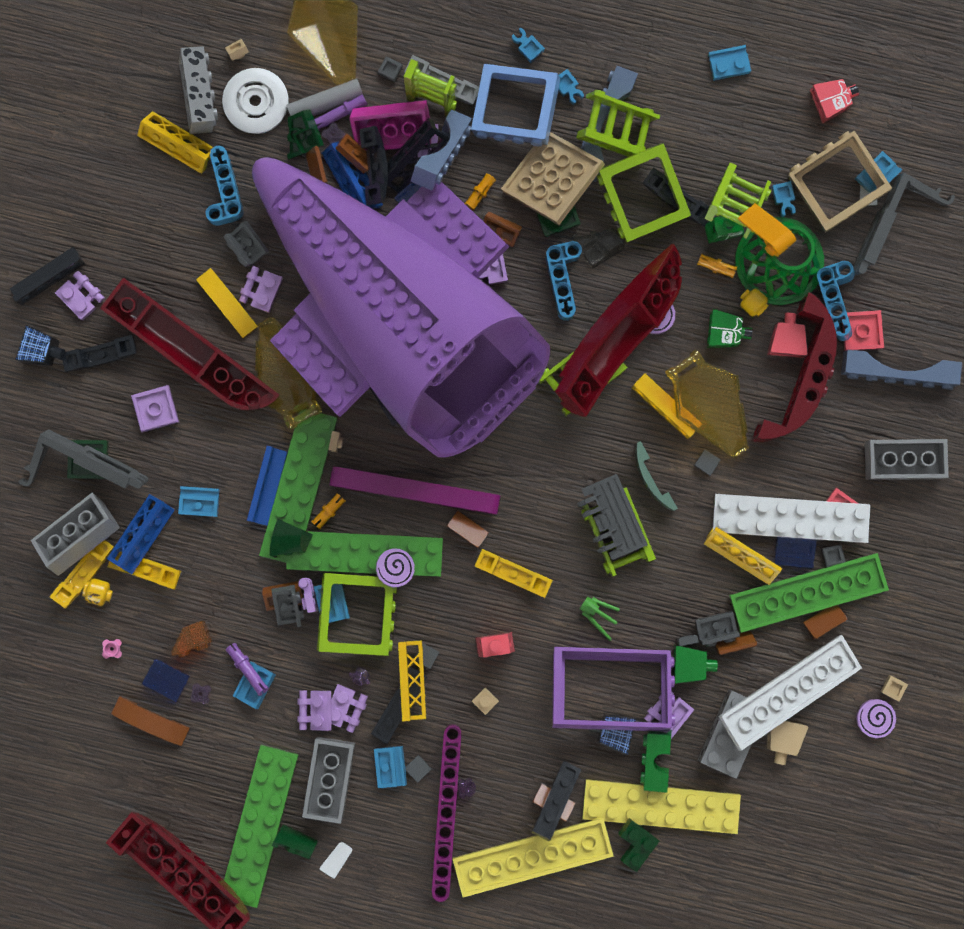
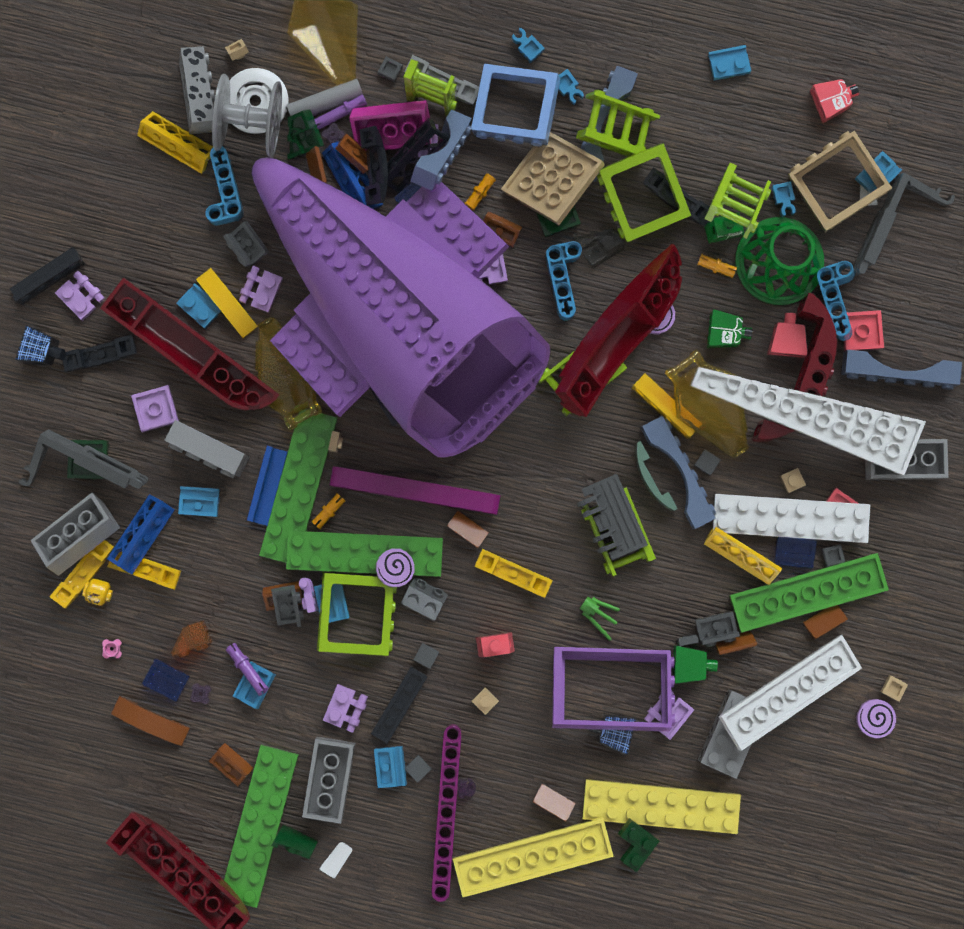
dark green slope [270,519,313,558] -> none
lavender plate [297,690,331,731] -> none
clear purple plate [349,668,371,686] -> none
yellow fence [398,641,426,721] -> none
black plate [531,761,581,841] -> none
green arch [640,730,672,793] -> none
light orange door [738,203,796,257] -> none
yellow head [740,288,769,317] -> none
tan torso [767,721,808,765] -> none
none -> light grey brick [164,420,250,478]
none -> dark azure plate [176,283,221,329]
none -> dark orange slope [209,743,253,786]
none -> light grey piece [212,74,282,158]
none -> dark grey bracket [401,577,448,621]
none -> sand blue arch [641,416,716,530]
none -> white wing [690,367,926,475]
none -> tan plate [779,468,806,493]

